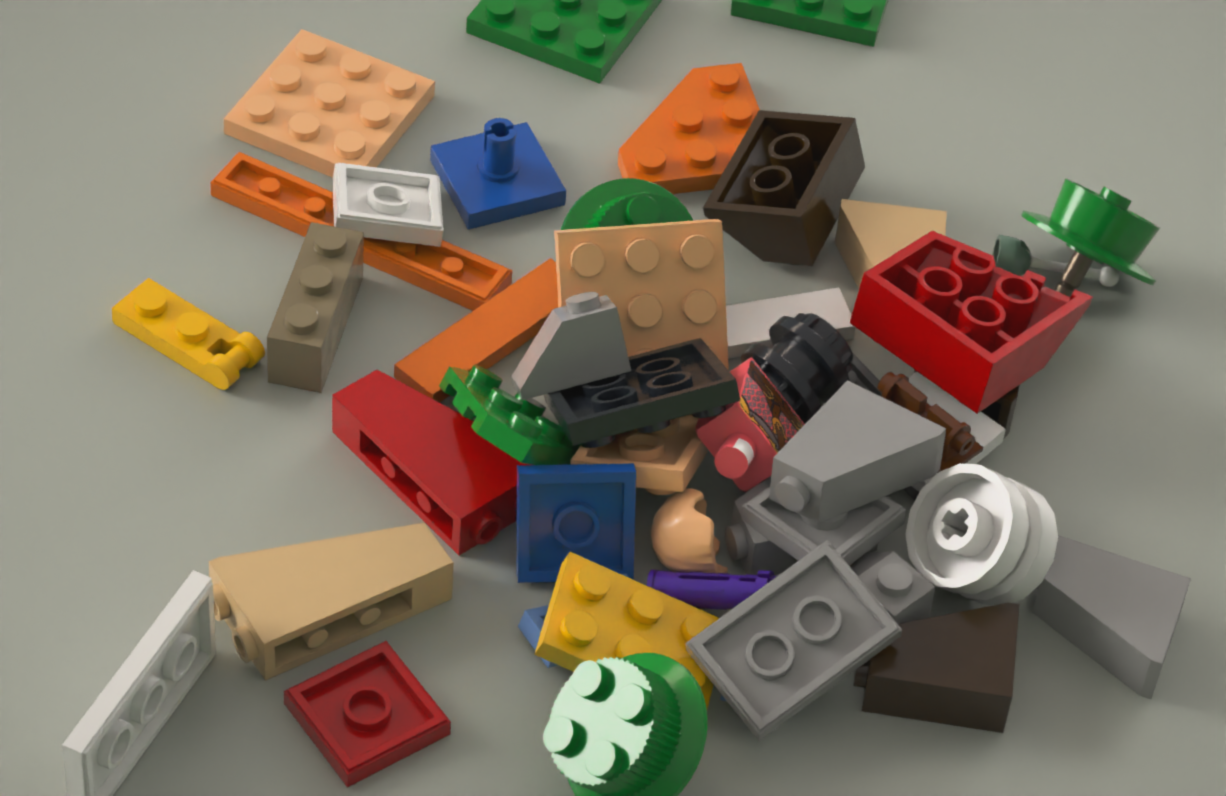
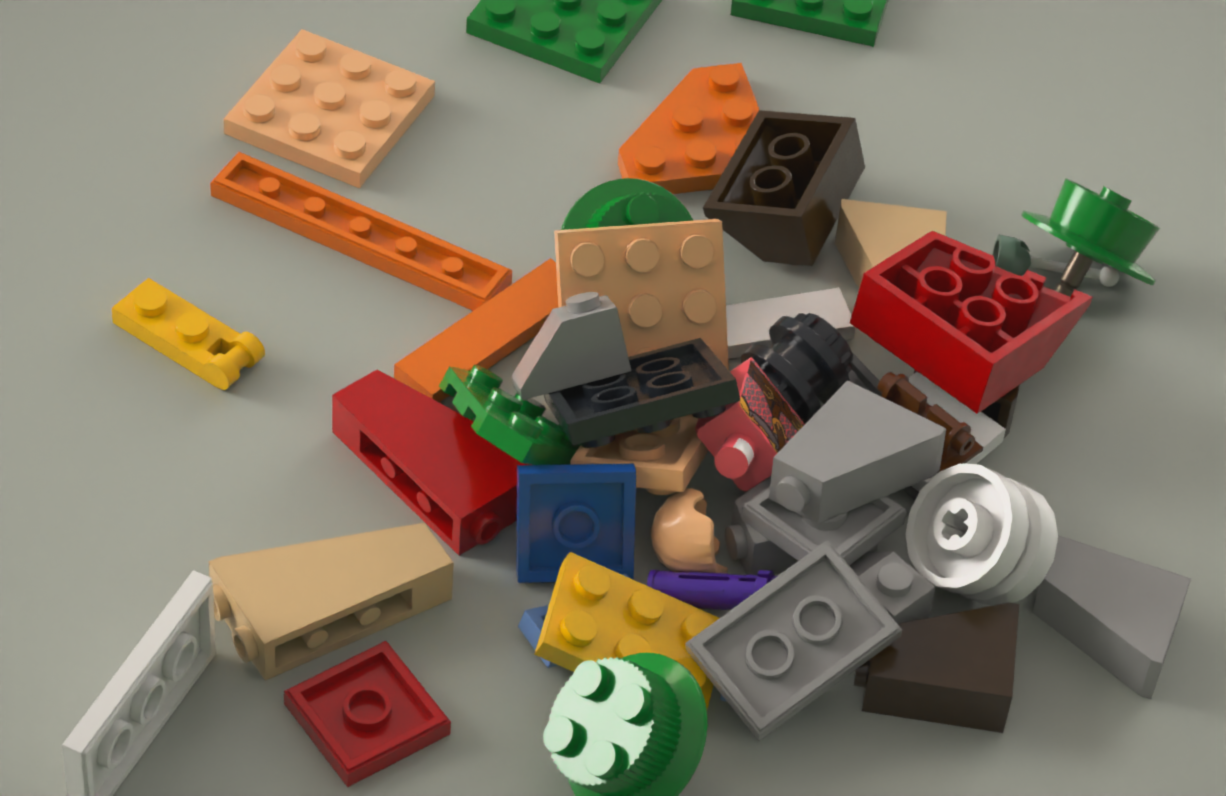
dark tan brick [267,222,364,393] -> none
white tile [333,163,444,247] -> none
blue tile [430,118,566,230] -> none

